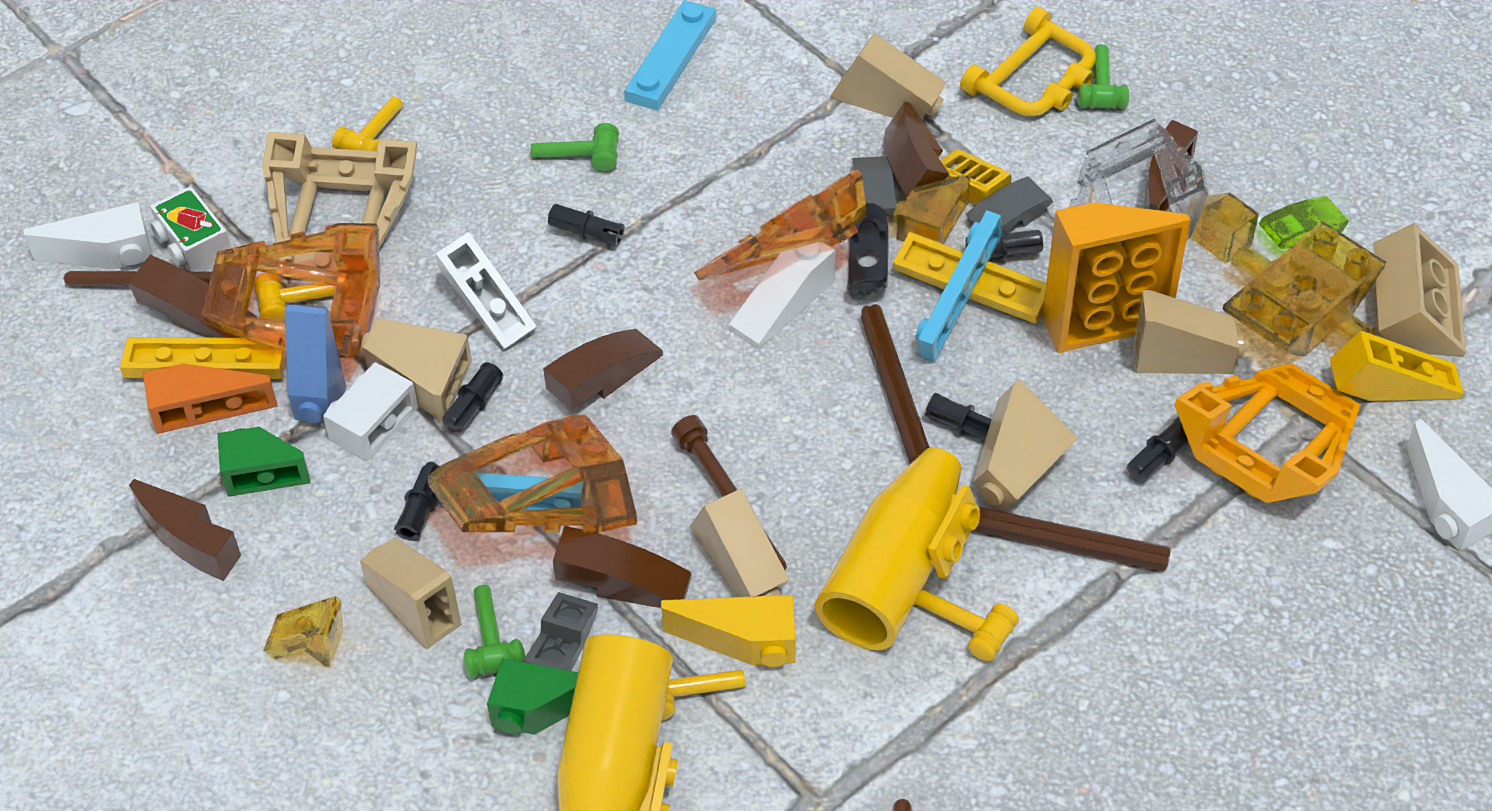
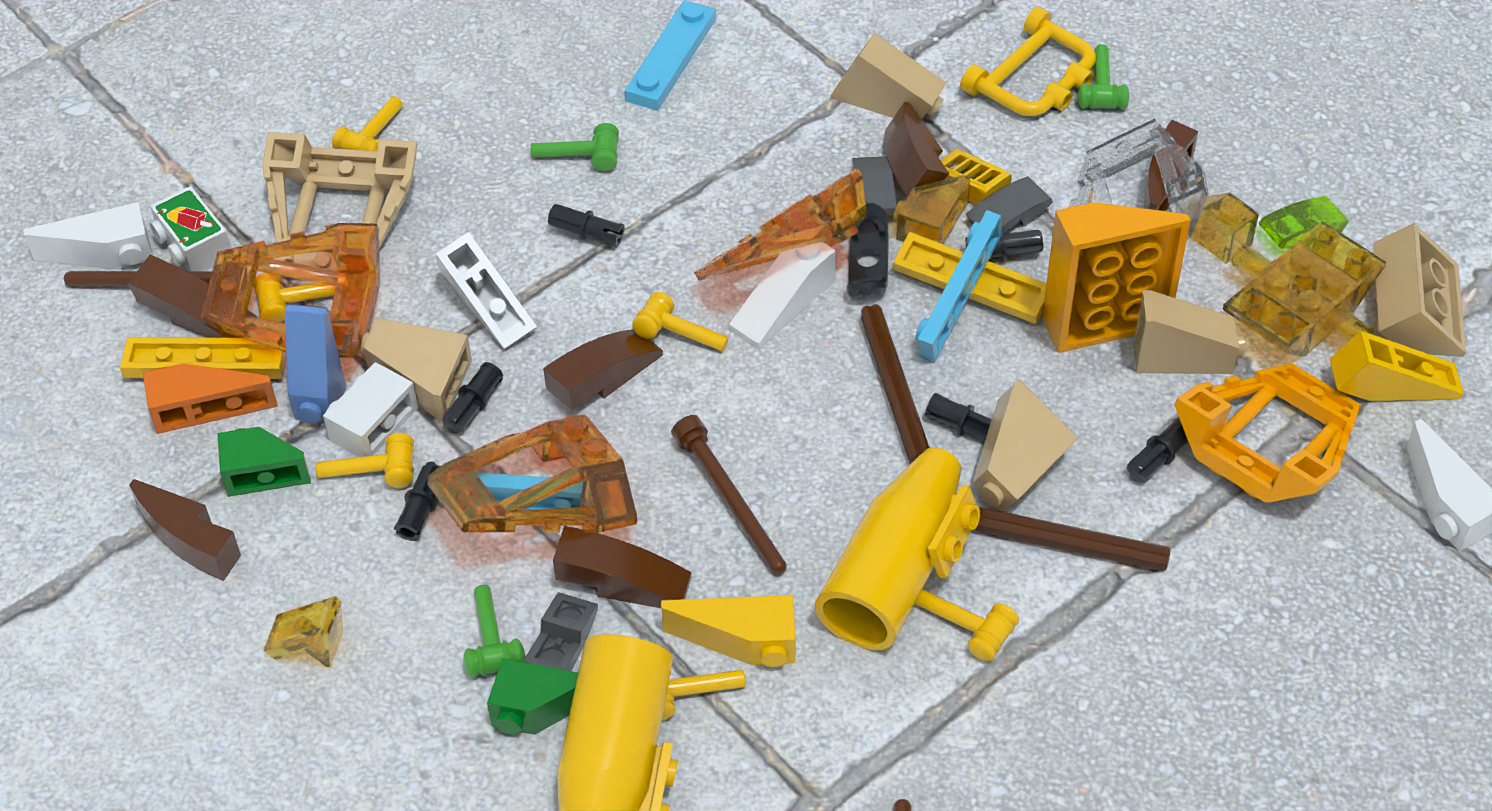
tan slope [360,537,462,649] -> none
tan slope [690,488,790,597] -> none
none -> yellow piece [316,433,414,488]
none -> yellow piece [632,292,729,352]

